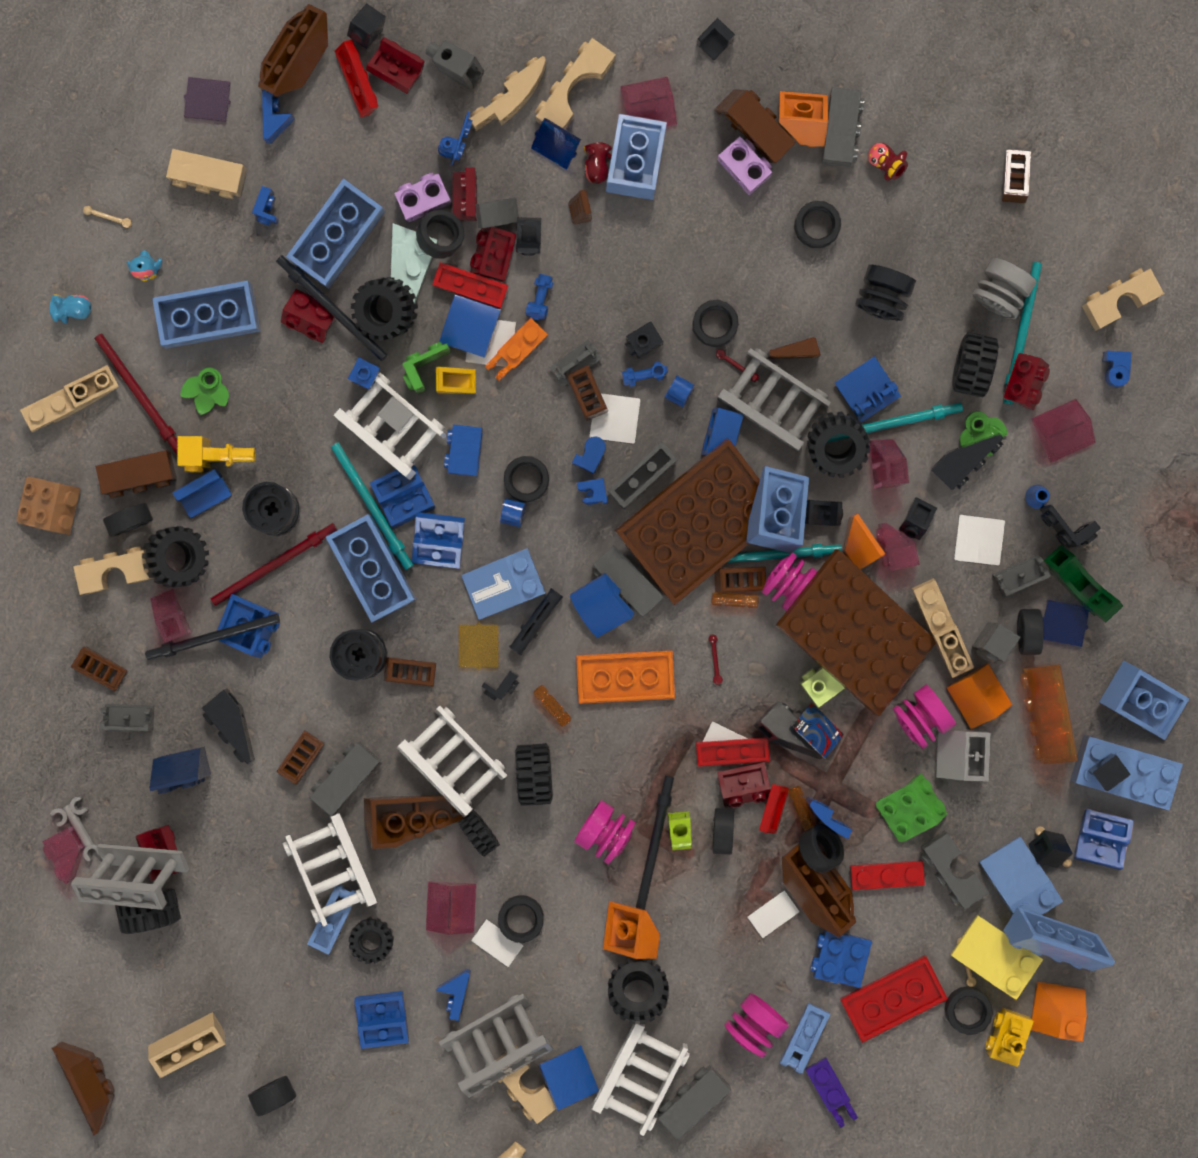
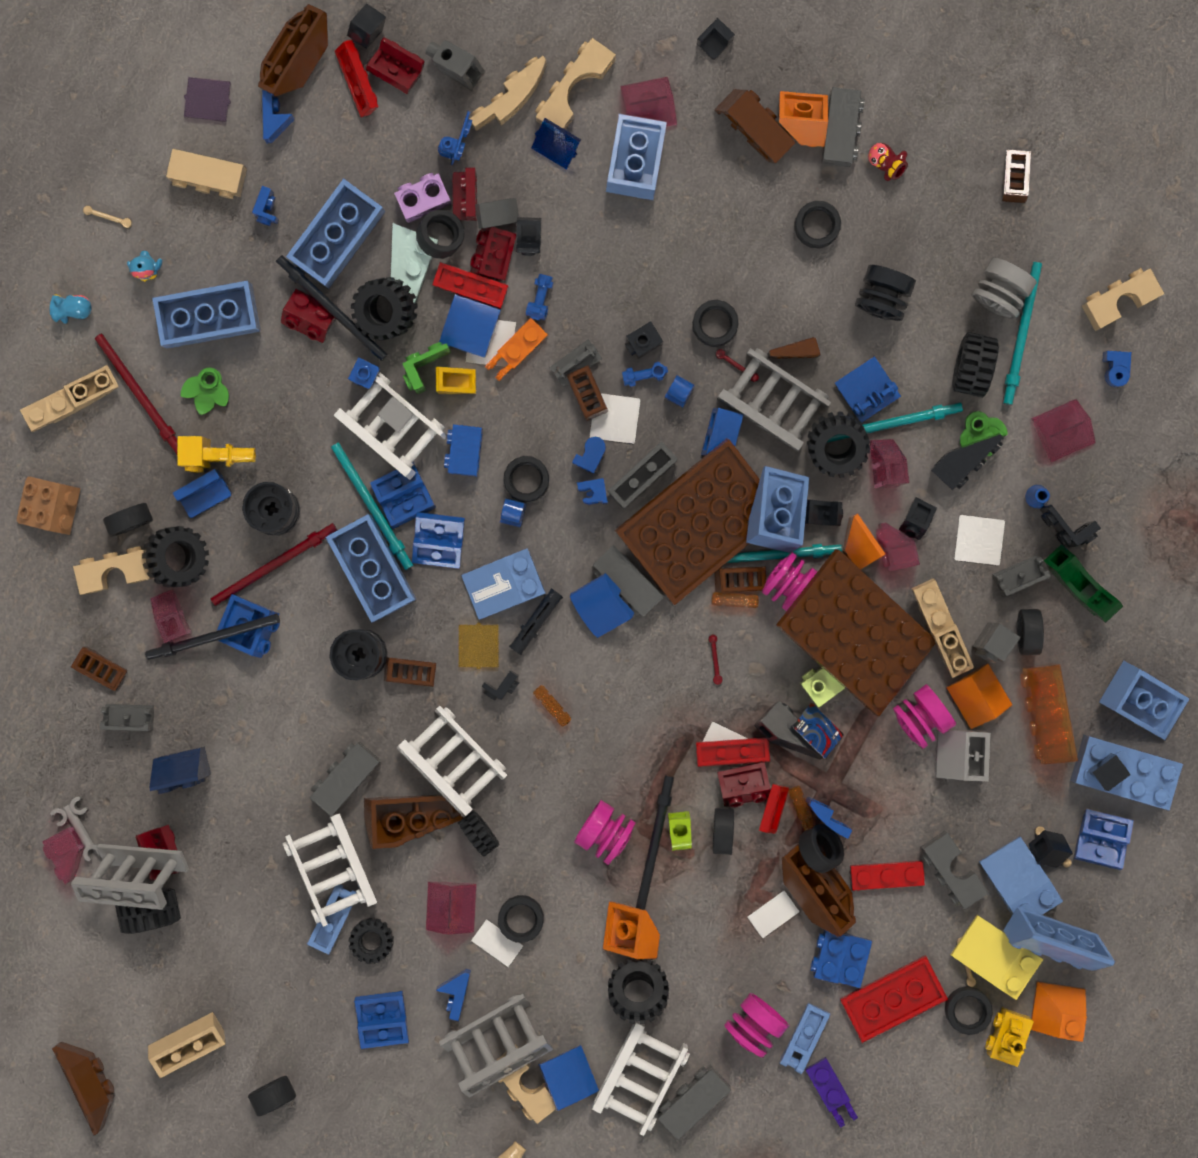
reddish brown brick [95,450,177,499] -> none
black slope [202,689,255,764] -> none
reddish brown slope [276,730,325,785] -> none
black tyre [515,743,553,806] -> none
reddish brown slope [568,190,592,225] -> none
orange tile [576,650,675,704] -> none
dark red animal [584,142,612,184] -> none
lavender brick [717,137,772,195] -> none
bright green bracket [876,773,948,842] -> none
dark red bracket [1004,353,1050,410] -> none
clear blue piece [1043,600,1089,647] -> none

